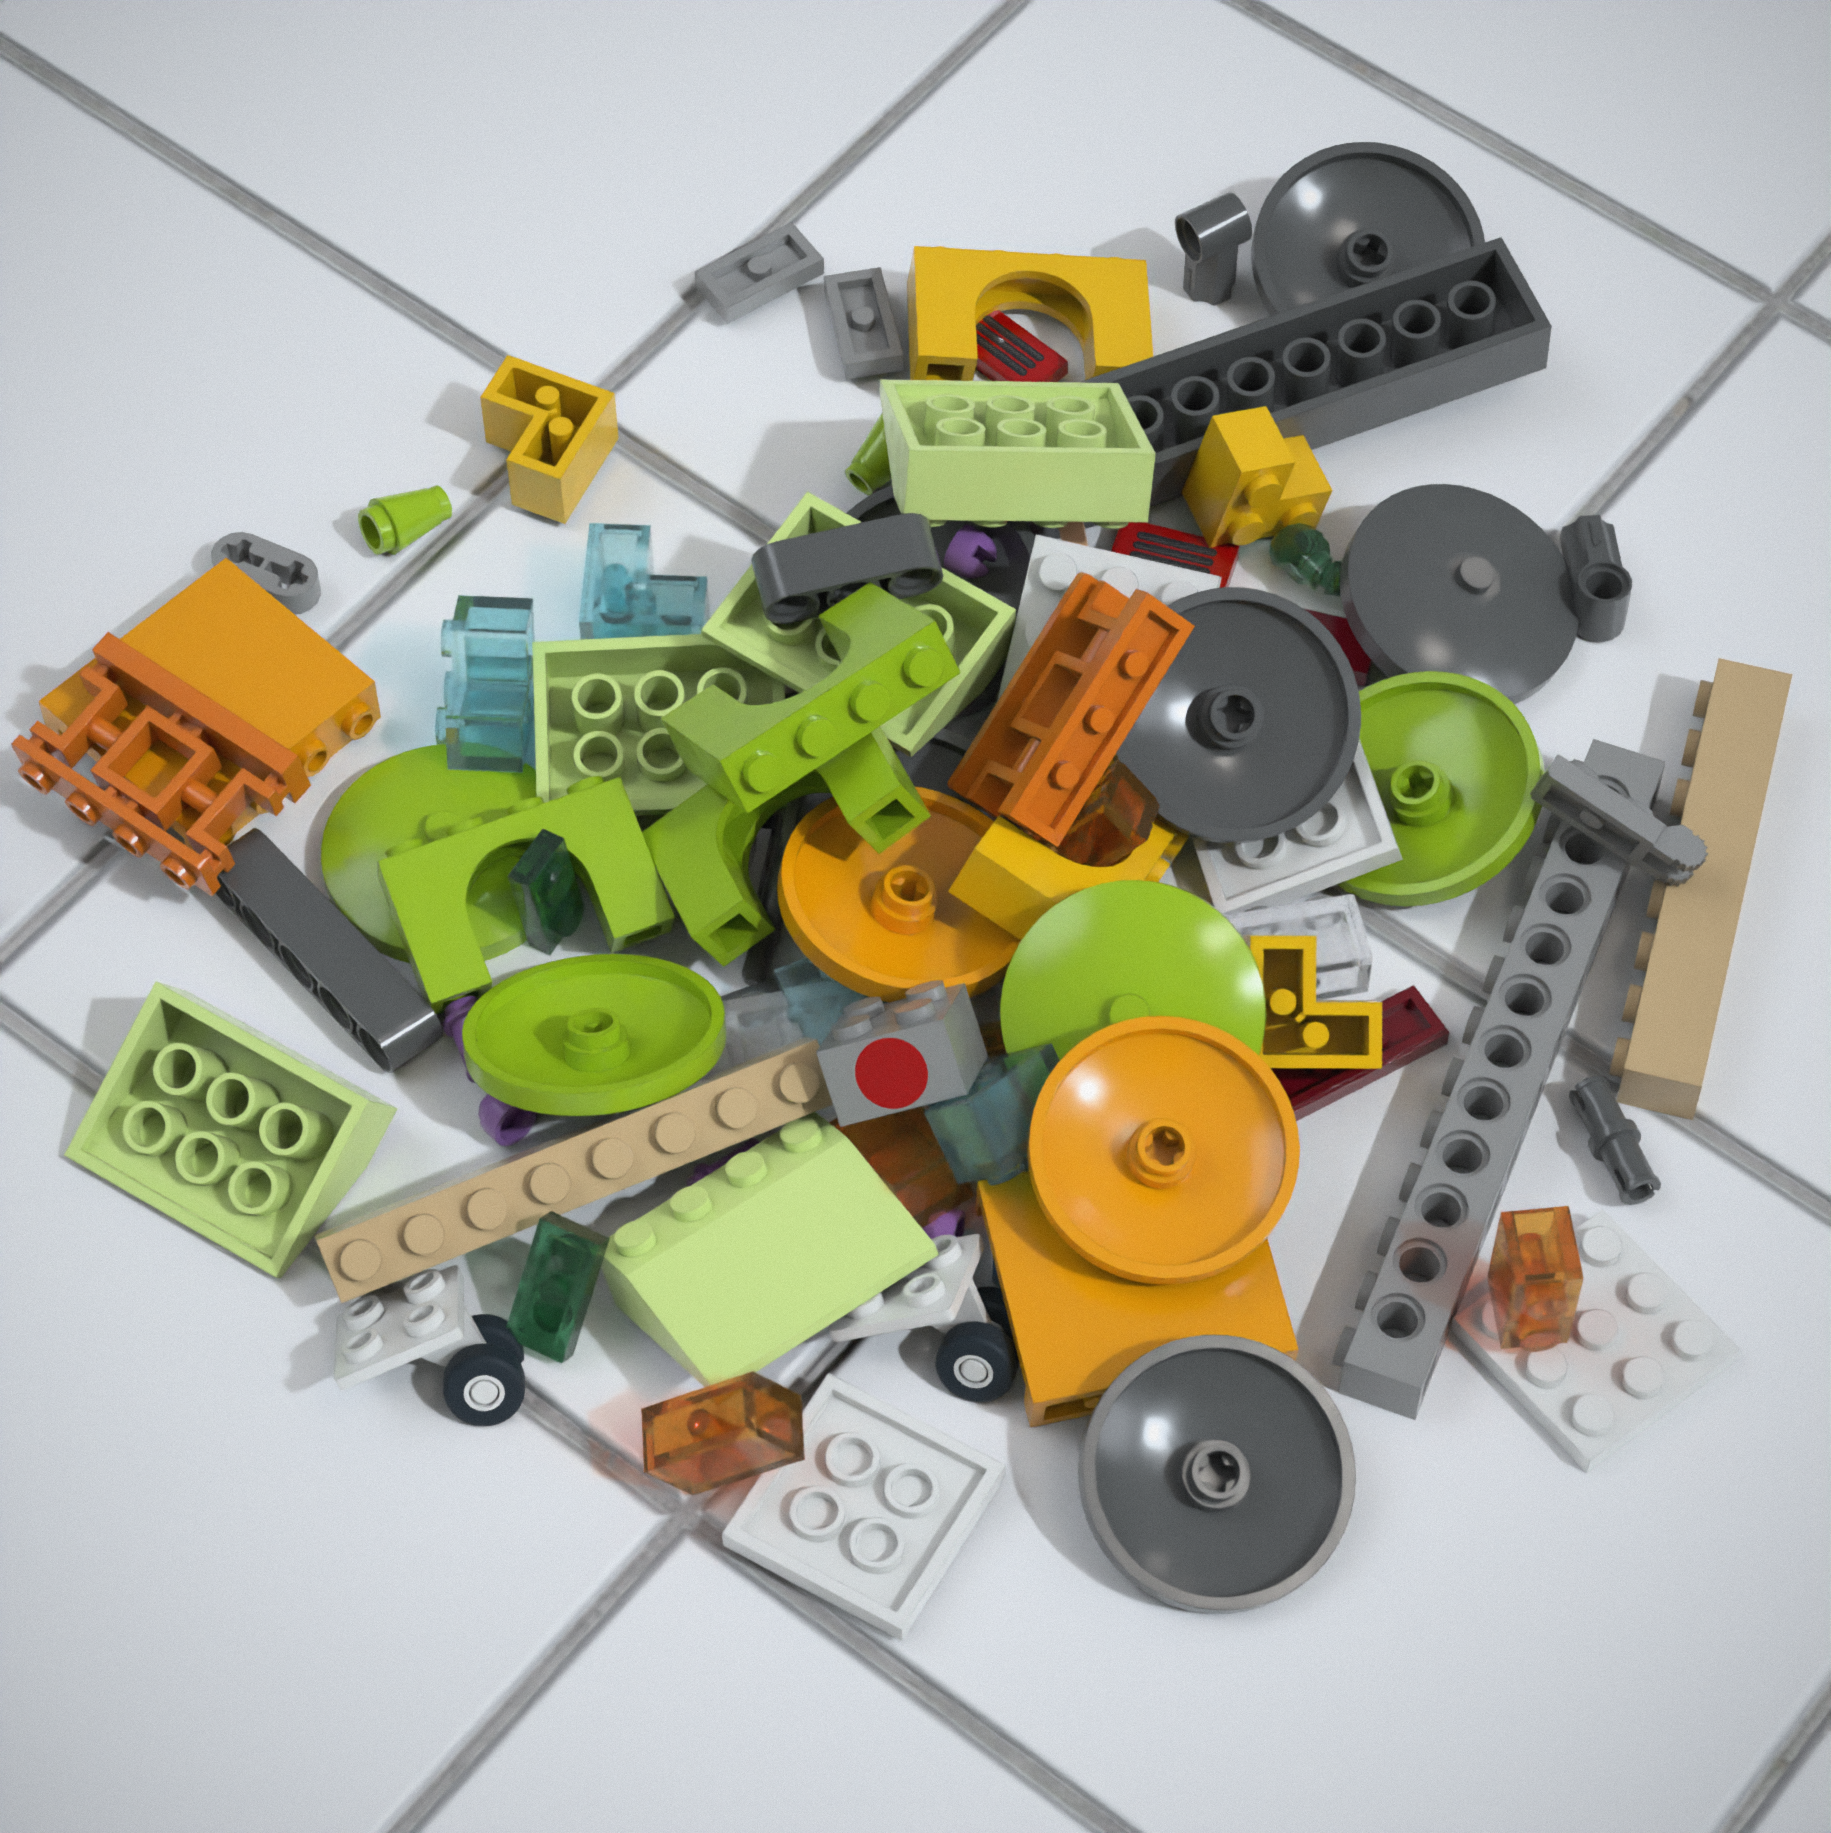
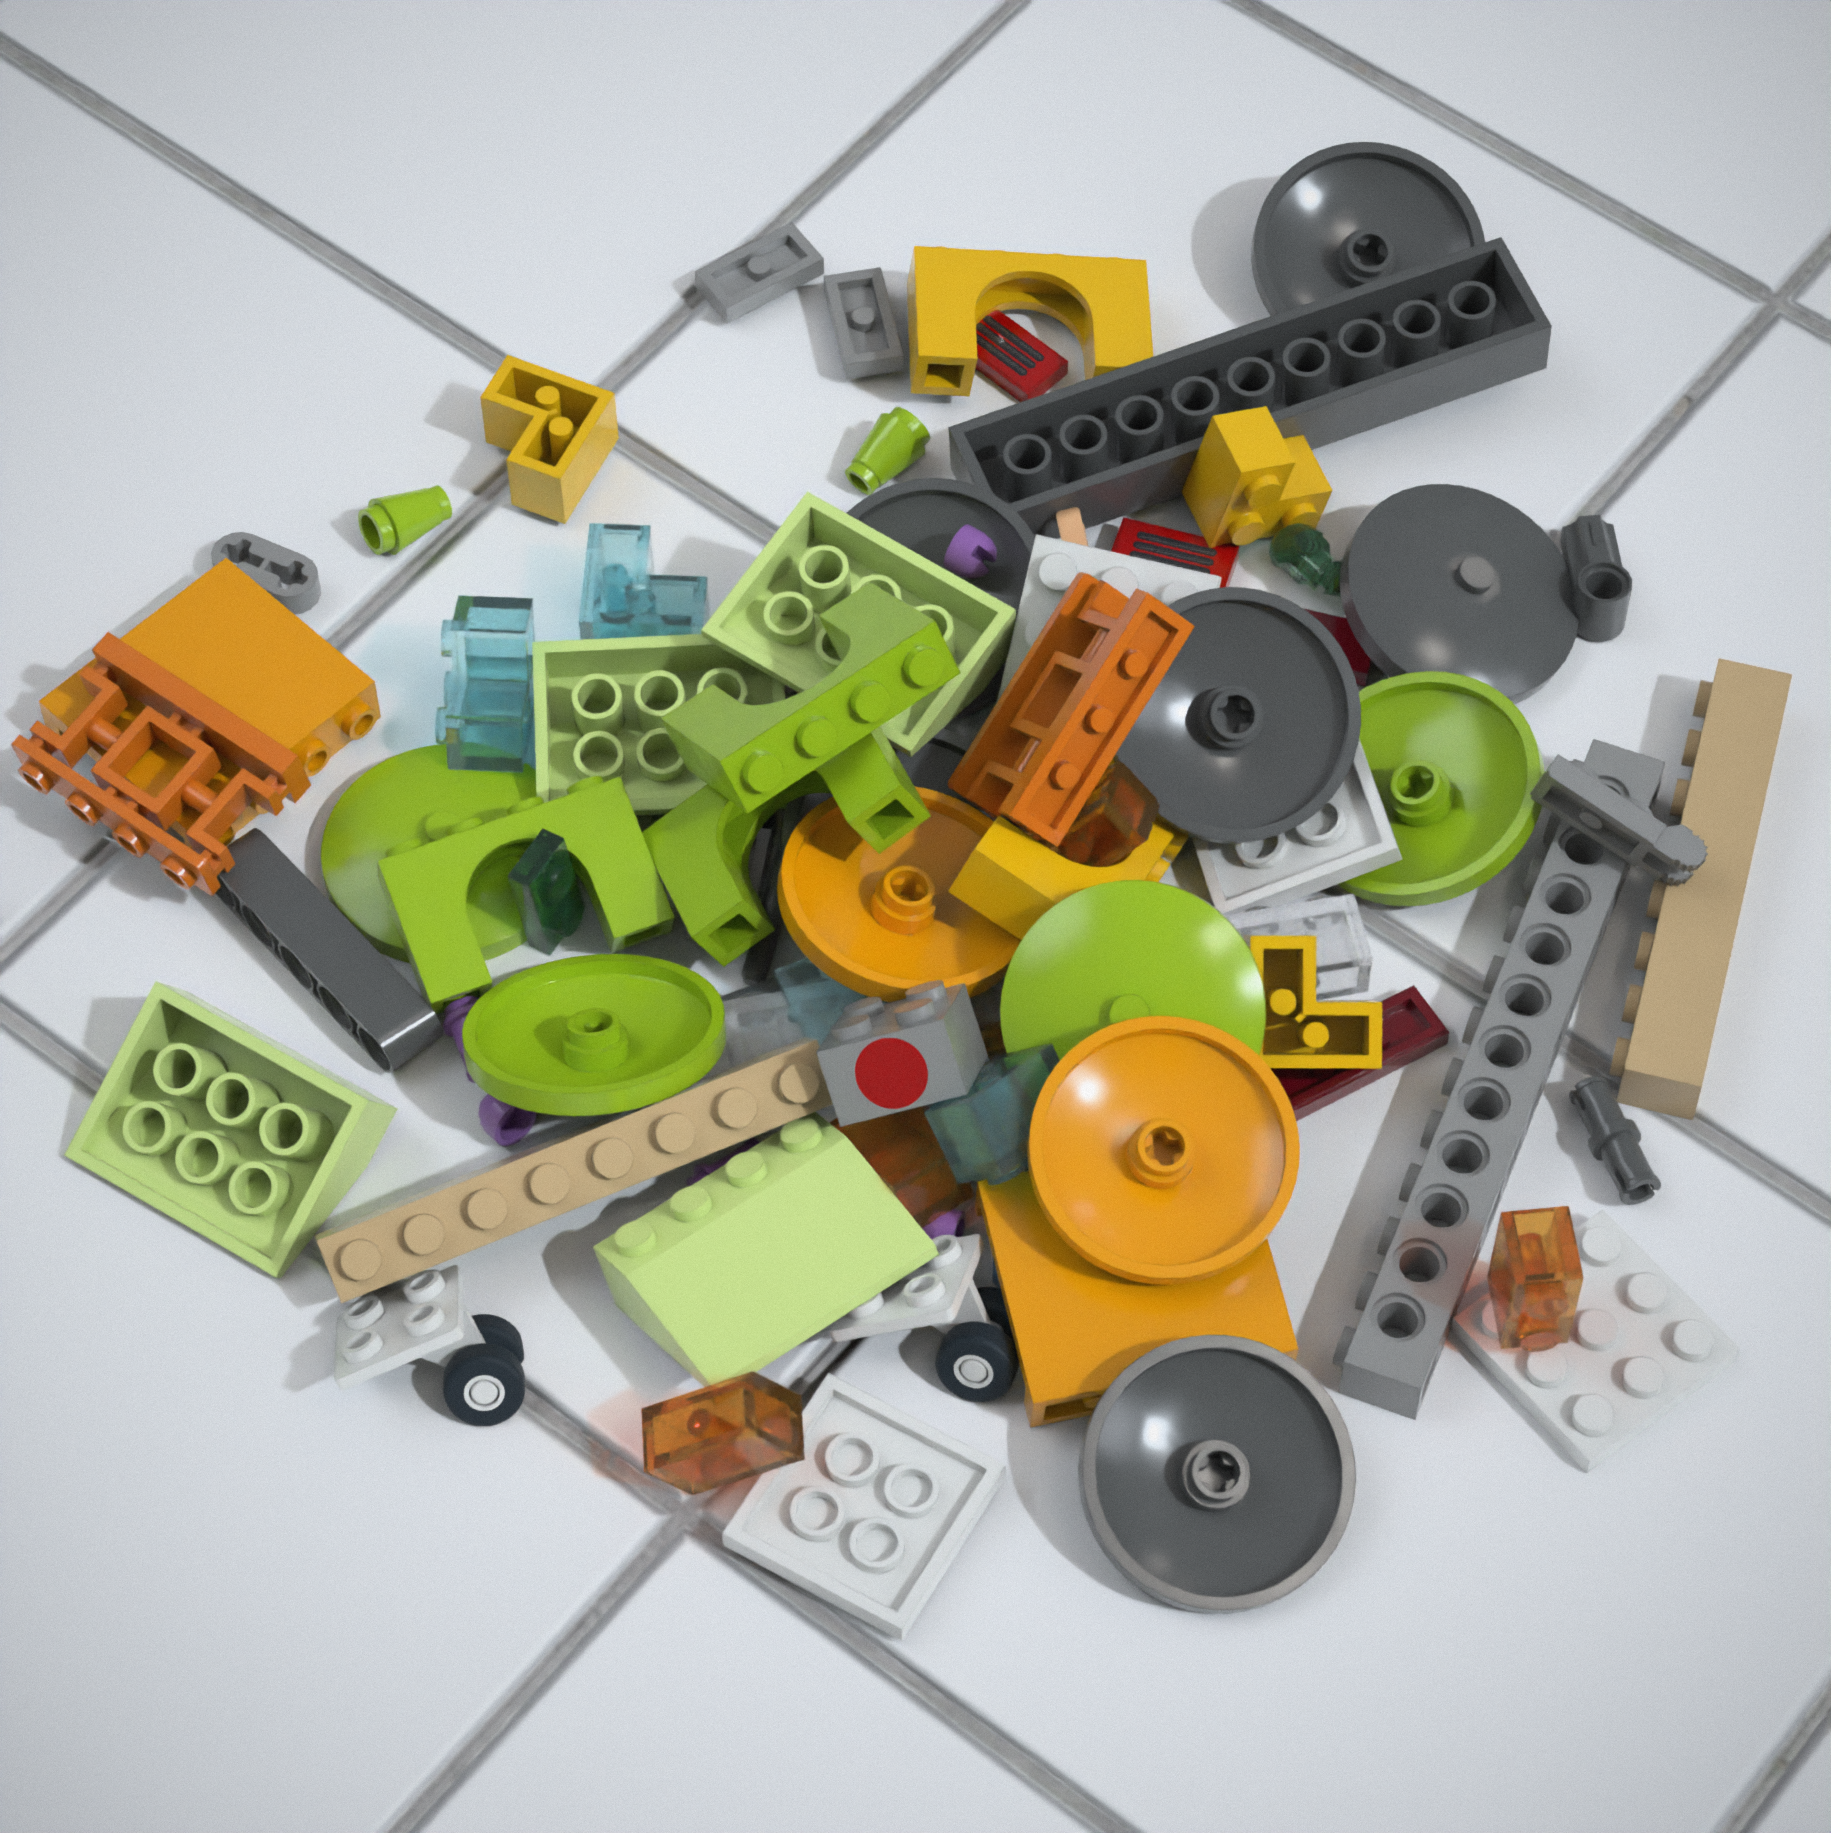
clear green plate [506,1211,610,1364] -> none
dark grey beam [751,513,943,624] -> none
yellowish green slope [879,379,1156,529] -> none
dark grey piece [1175,192,1252,306] -> none

